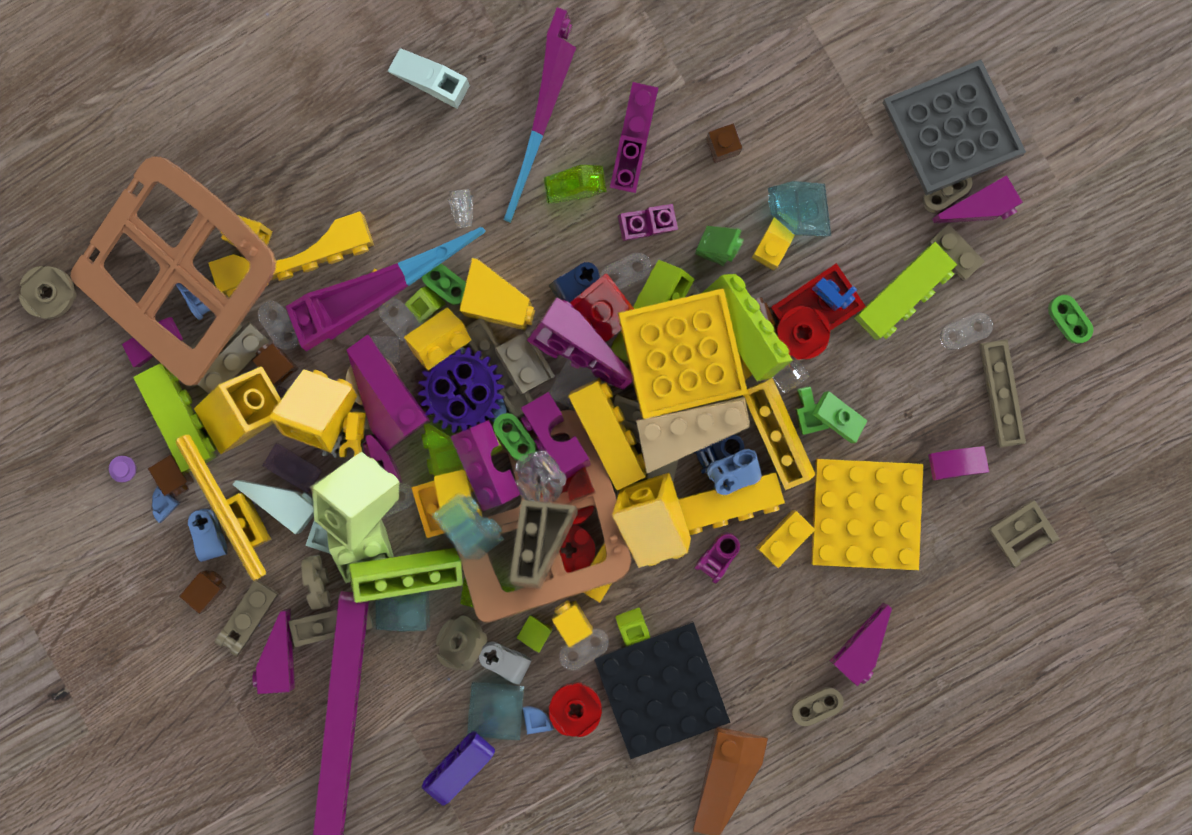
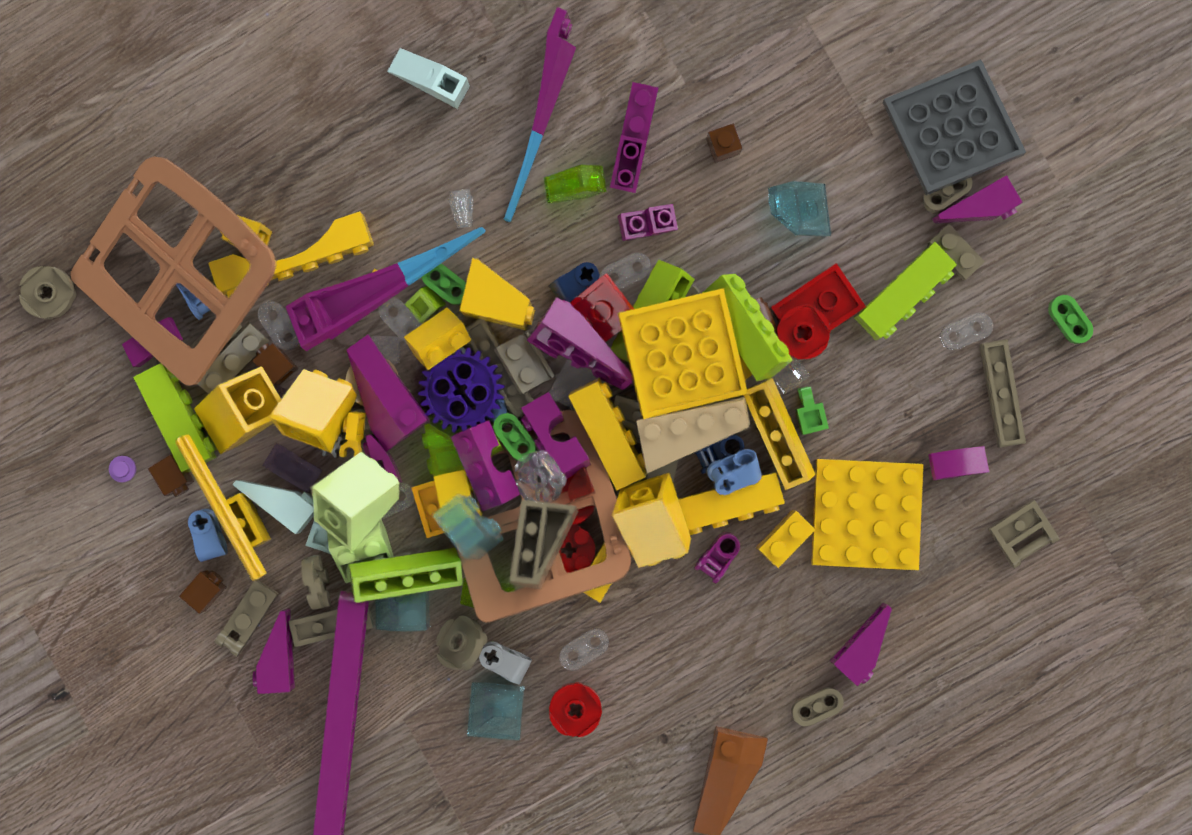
medium blue tile [152,487,180,523] -> none
dark purple beam [422,731,495,806] -> none
lime slope [517,615,553,653] -> none
medium blue tile [523,706,554,735] -> none
yellow brick [552,600,593,648] -> none
black plate [594,621,731,759] -> none
lime slope [615,608,650,646] -> none
bright green slope [695,226,743,266] -> none
yellow slope [751,212,800,271] -> none
blue bracket [812,278,857,311] -> none
bright green plate [812,391,867,443] -> none

